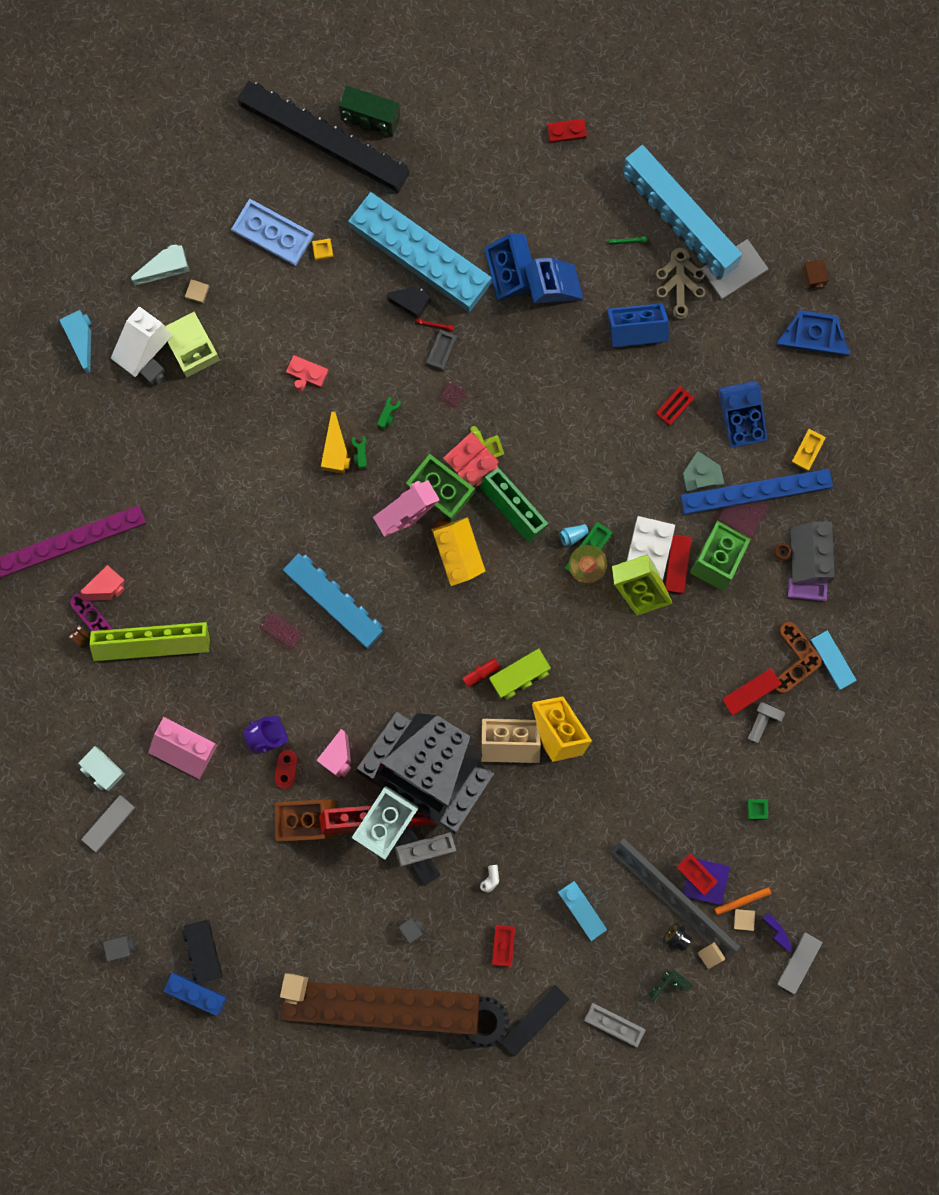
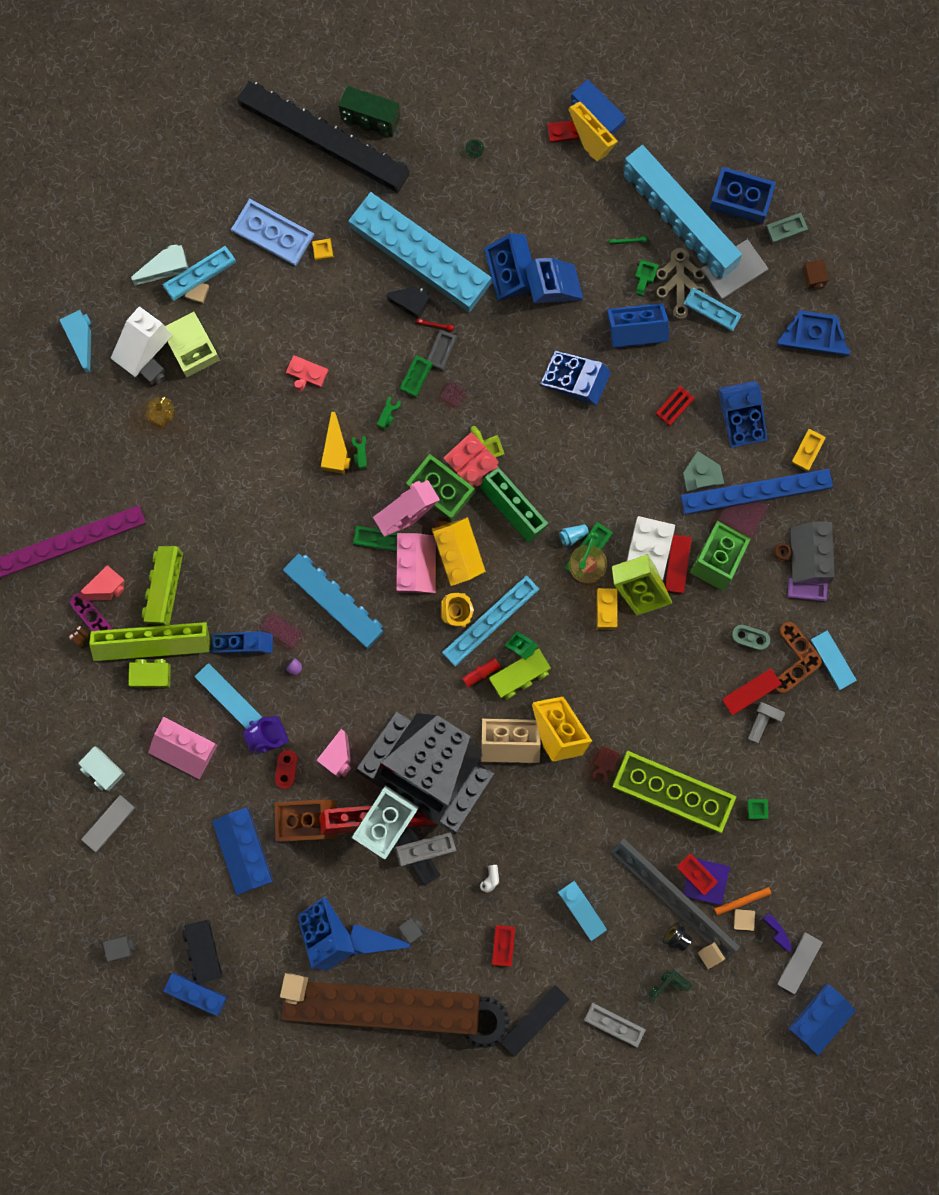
none -> lime brick [129,659,171,688]
none -> lime slope [142,546,183,626]
none -> clear yellow brick [145,396,175,428]
none -> medium azure tile [162,246,236,301]
none -> medium azure tile [195,663,263,728]
none -> blue slope [211,631,273,654]
none -> blue slope [212,807,274,895]
none -> medium lavender hinge [285,658,302,675]
none -> blue slope [297,897,355,971]
none -> blue slope [350,924,411,956]
none -> green tile [353,525,399,552]
none -> bright pink slope [397,533,436,593]
none -> green plate [399,355,433,397]
none -> yellow helmet [441,593,474,627]
none -> medium azure tile [442,575,539,667]
none -> clear green plate [466,139,484,158]
none -> green plate [504,632,538,660]
none -> blue slope [541,351,611,406]
none -> yellow slope [569,102,618,161]
none -> blue brick [571,79,626,135]
none -> green hinge [578,532,598,569]
none -> clear red plate [592,746,620,783]
none -> yellow brick [597,588,617,630]
none -> lime brick [611,751,736,834]
none -> green plate [635,260,659,296]
none -> medium azure tile [683,287,742,331]
none -> blue brick [709,167,776,224]
none -> sand green plate [732,625,770,651]
none -> sand green plate [765,213,808,244]
none -> blue slope [788,984,856,1055]

